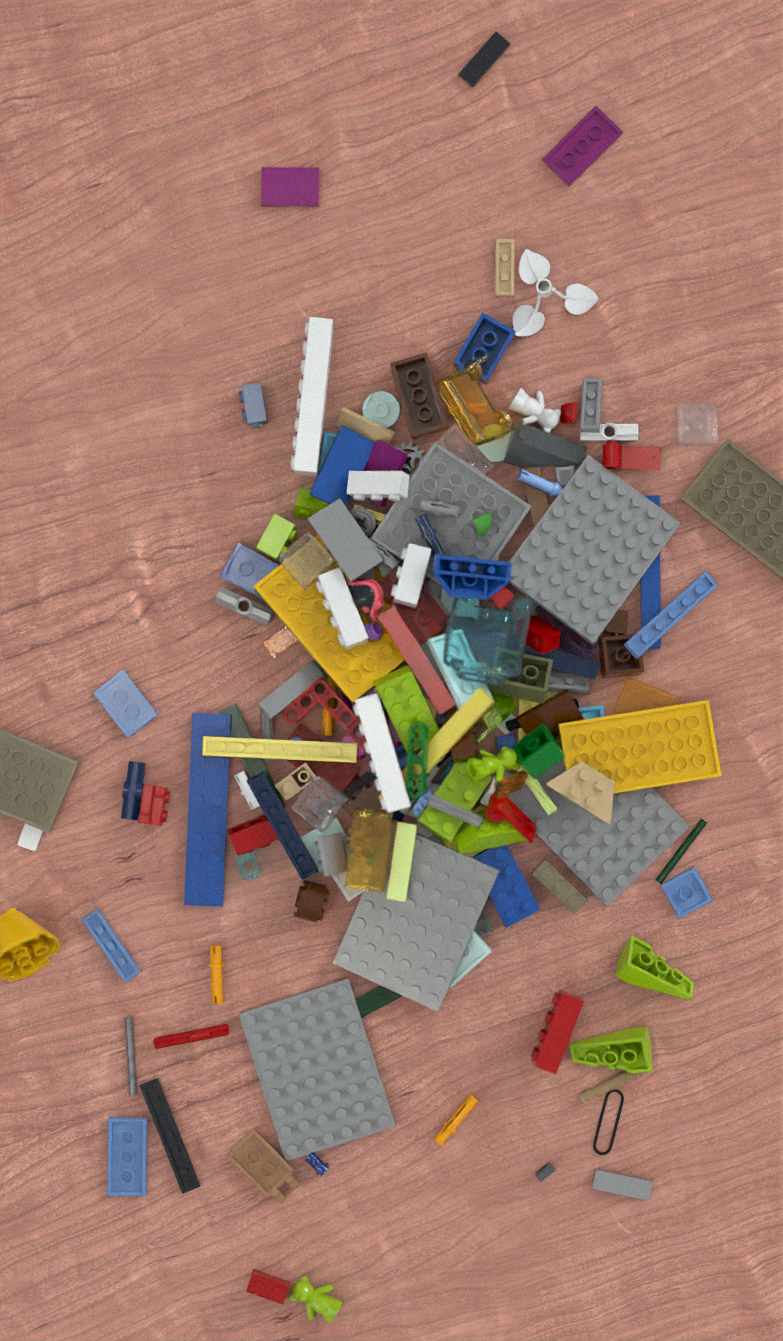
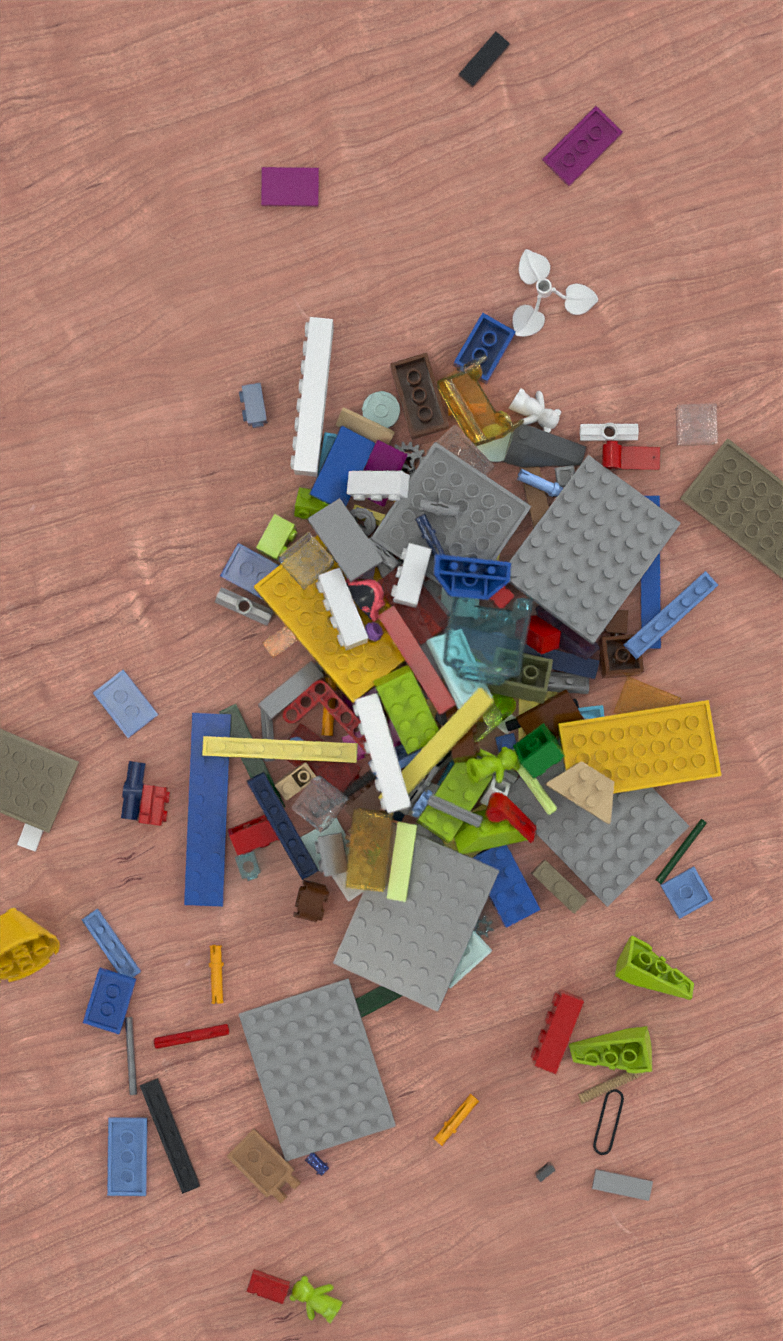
white pin [234,771,260,810] -> none
green beam [406,722,429,798] -> none
bright green brick [473,512,492,537] -> none
clear orange tile [493,770,528,799] -> none
tan tile [495,239,515,297] -> none
red slope [560,402,577,424] -> none
light grey tile [580,379,603,433] -> none
none -> blue plate [83,967,137,1034]

